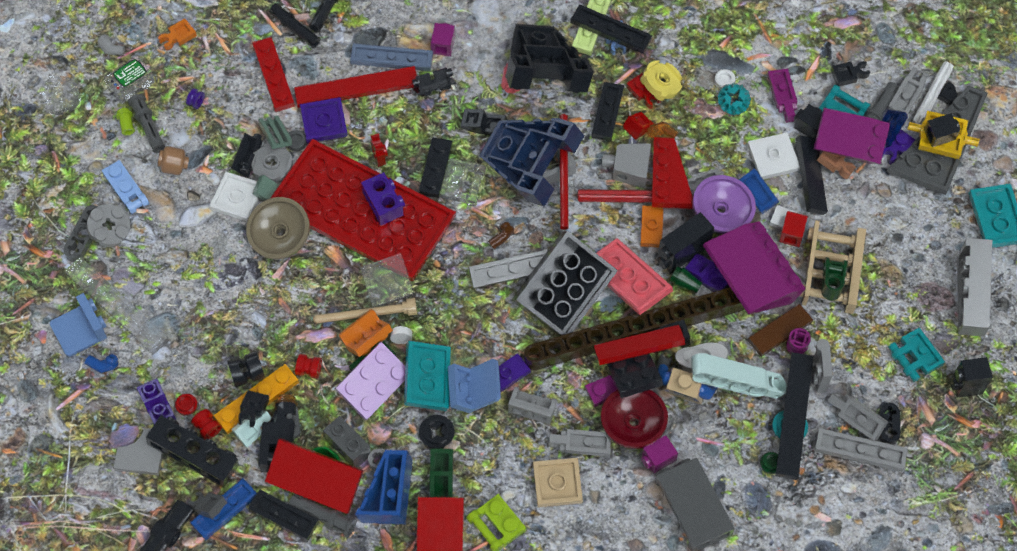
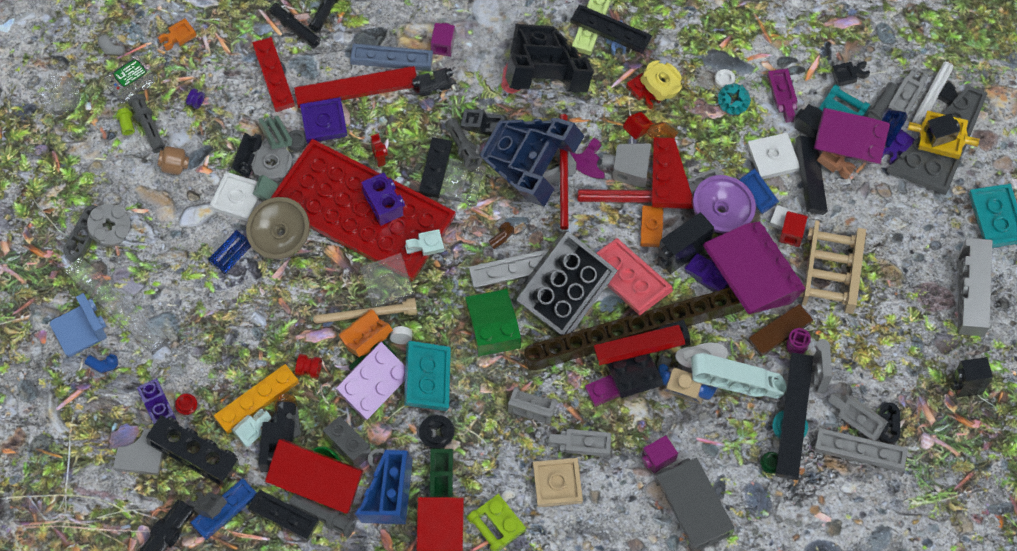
light blue plate [101,160,150,215] -> none
red wheel [191,409,222,440] -> none
black wheel [227,351,265,387] -> none
black plate [238,390,269,428] -> none
medium blue bracket [448,359,501,413] -> none
dark purple plate [499,353,531,393] -> none
black plate [591,82,624,141] -> none
dark red dish [601,390,668,449] -> none
dark green cone [669,266,703,294] -> none
dark green piece [822,257,848,301] -> none
teal plate [888,327,945,382] -> none
none -> clear blue tile [208,230,251,275]
none -> light aqua plate [405,229,444,256]
none -> dark grey pin [445,118,482,170]
none -> green slope [465,289,521,357]
none -> magenta piece [570,138,605,179]

